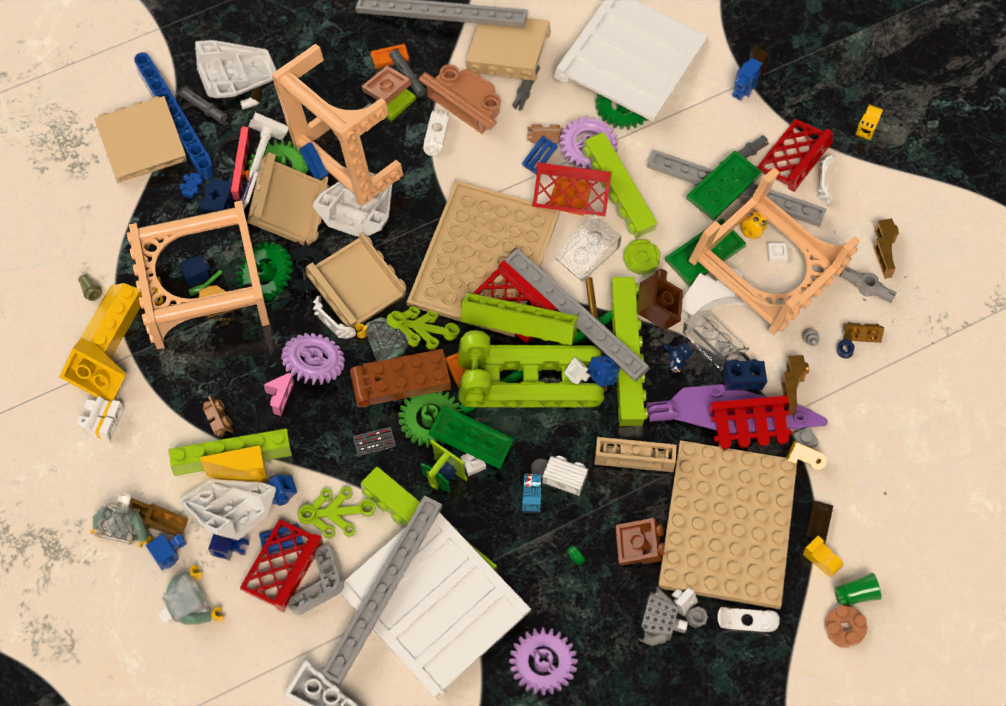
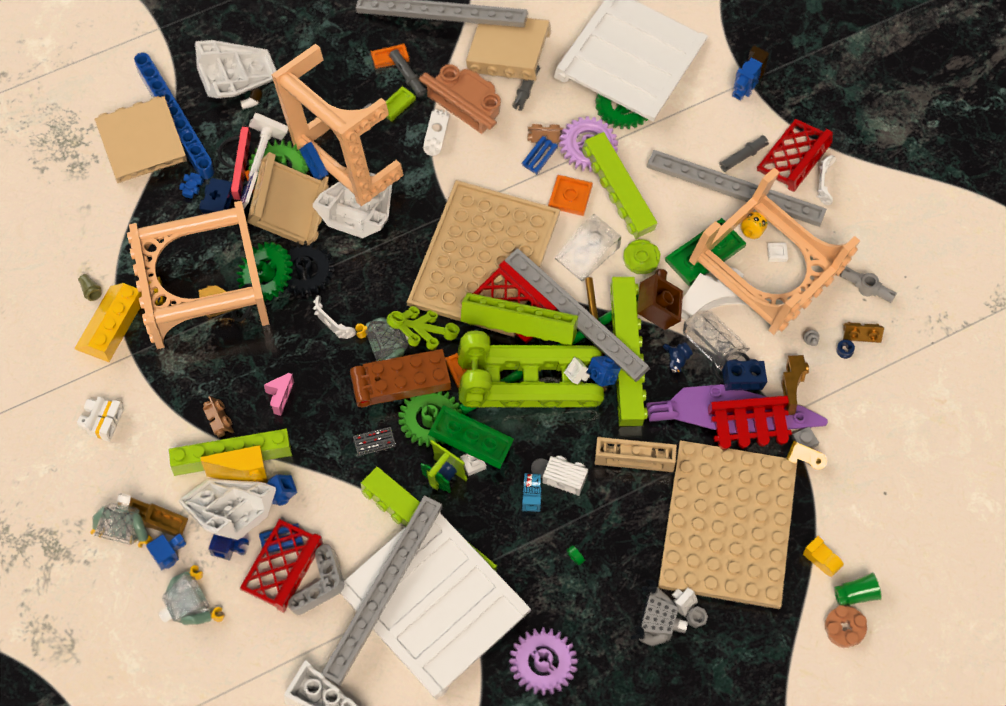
yellow slope [59,338,126,402] -> none
dark blue brick [179,255,211,287] -> none
dark grey pin [180,87,228,124] -> none
bright green plant [188,270,227,296] -> none
lavender gear [281,333,345,385] -> none
lime plant [298,486,376,539] -> none
tan panel [306,232,406,329] -> none
nougat plate [361,66,412,104] -> none
red fence [532,162,612,217] -> none
dark orange plate [616,518,665,566] -> none
green plate [686,150,763,221] -> none
white piece [718,607,779,632] -> none
dark brown tile [805,501,834,544] -> none
yellow leg [856,105,883,141] -> none
pearl gold slope [873,218,899,279] -> none

